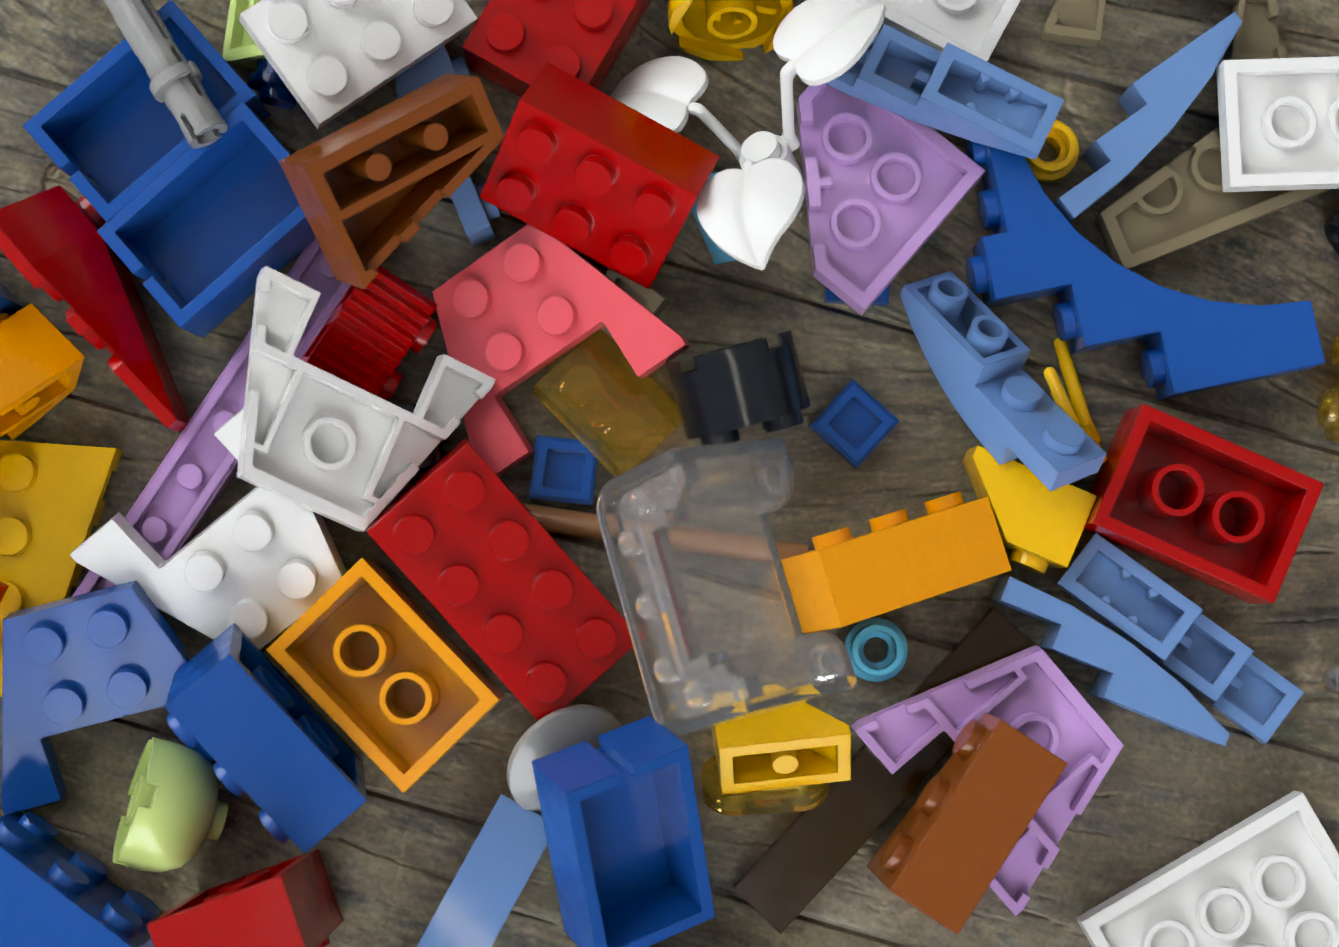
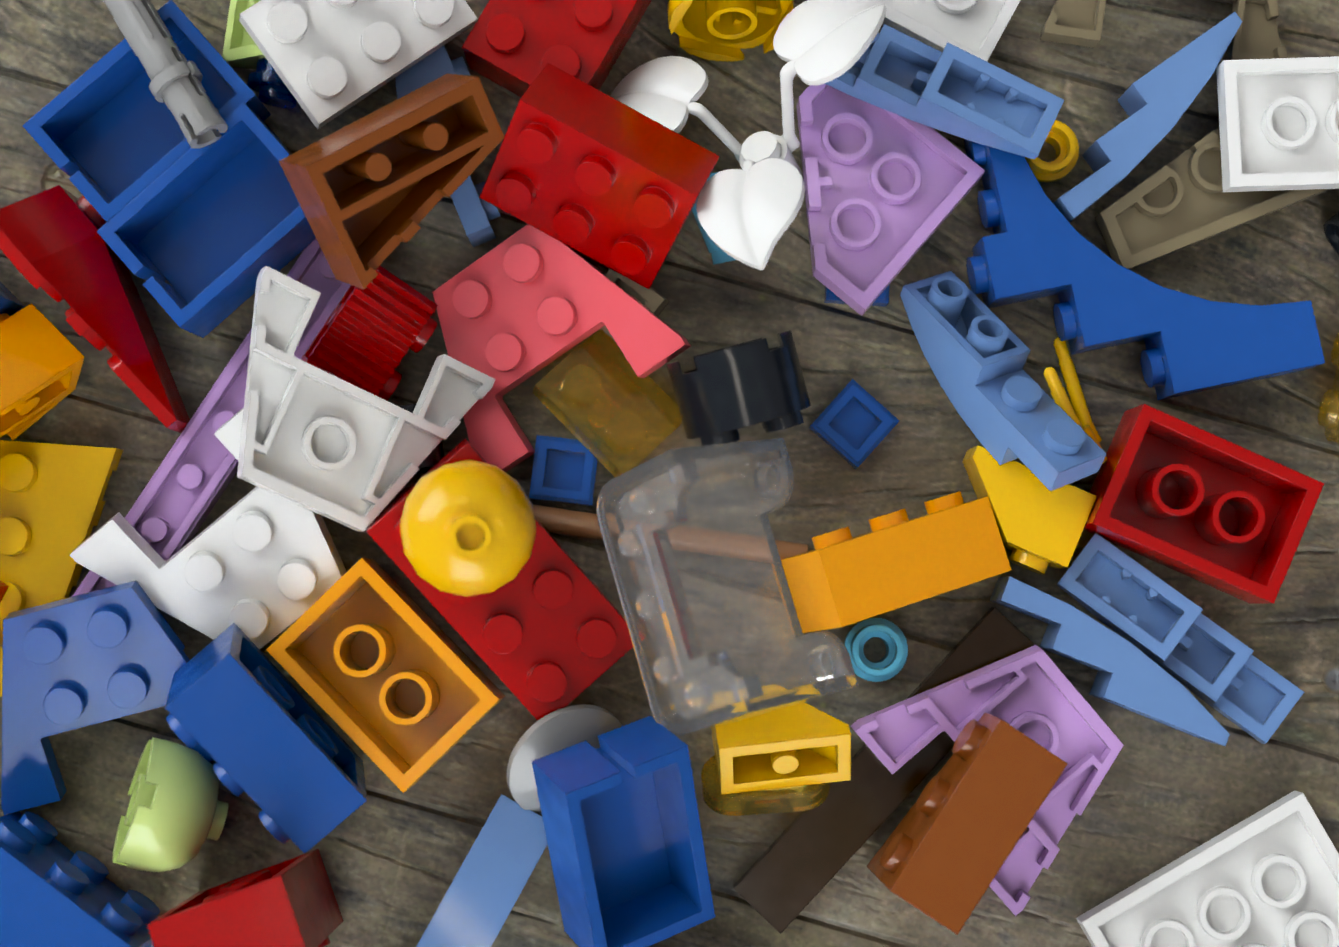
none -> yellow cylinder [400,459,536,597]

